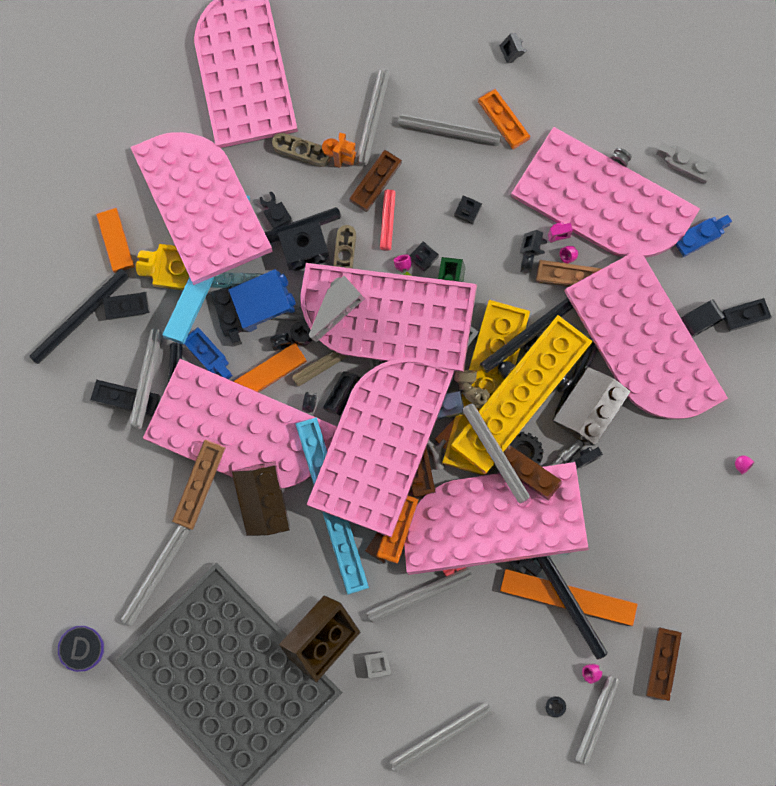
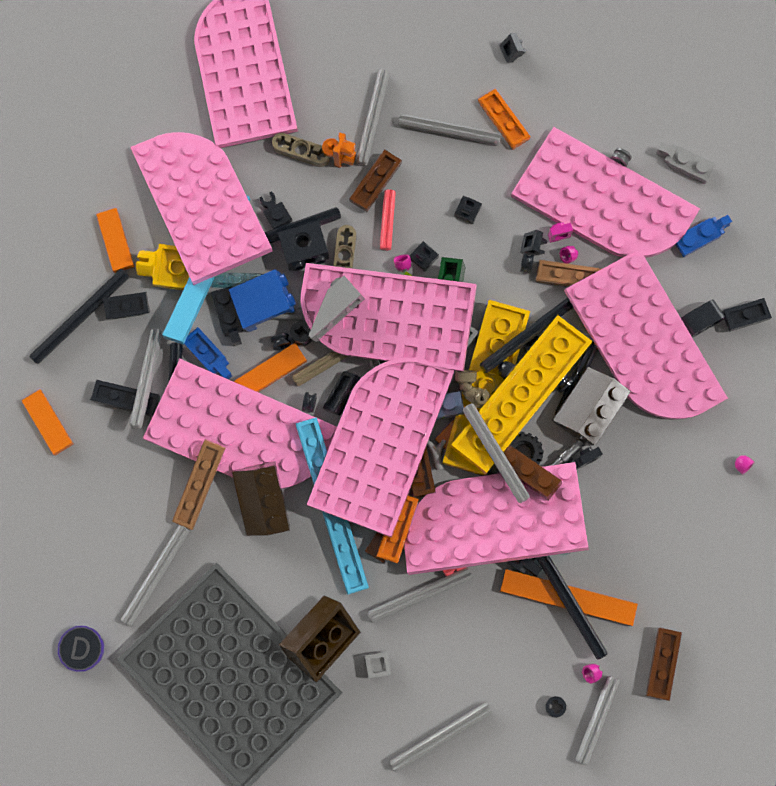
none -> orange tile [21,389,74,456]

